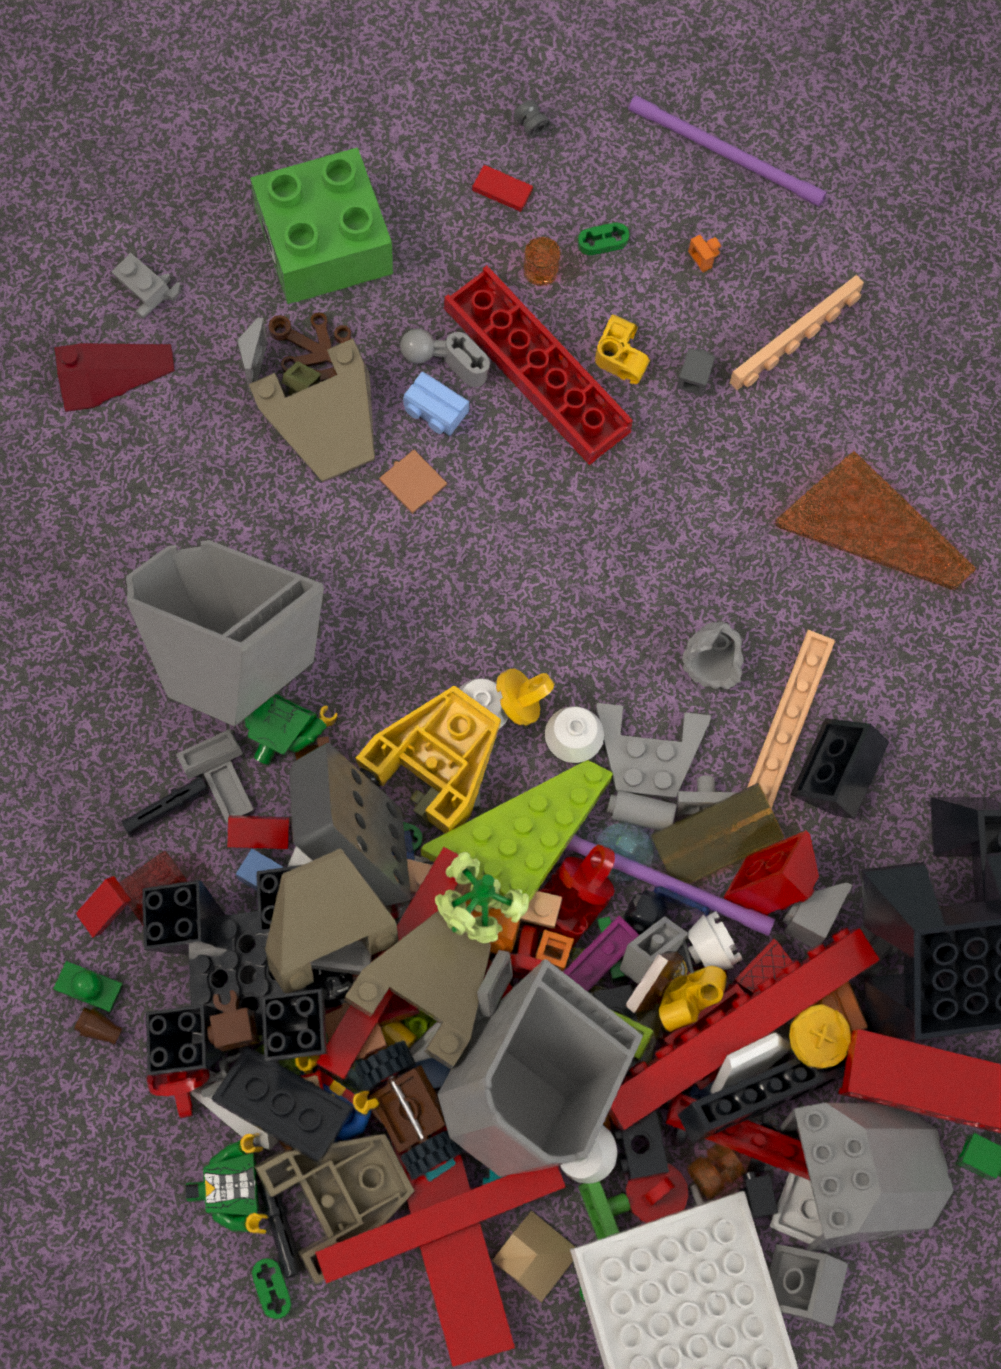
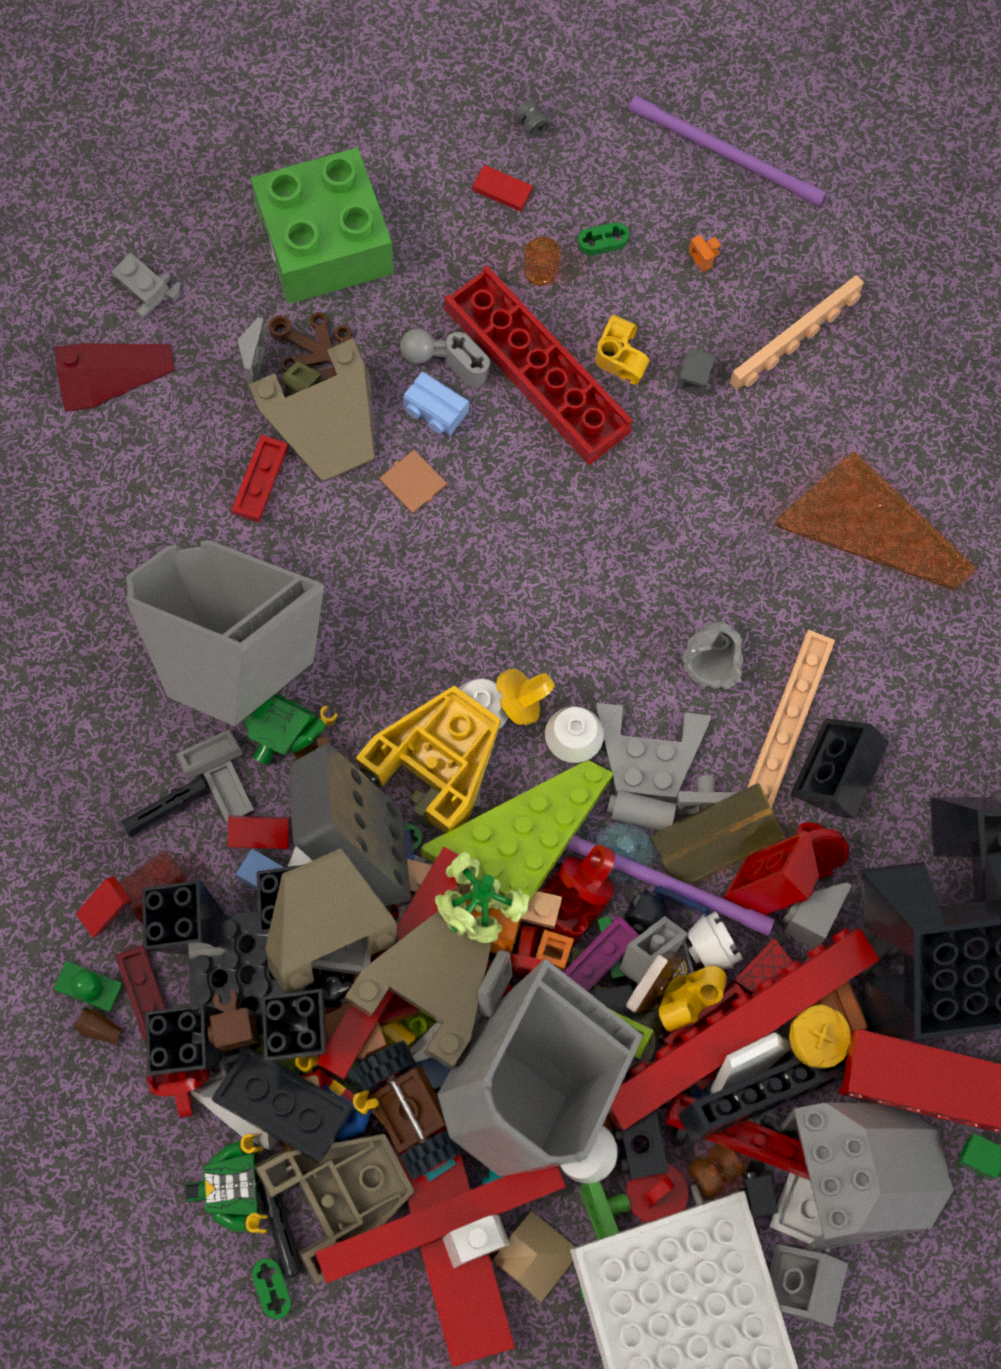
none -> dark red tile [115,944,166,1042]
none -> red plate [231,435,289,523]
none -> white torso [442,1215,511,1269]
none -> red tile [796,822,849,879]

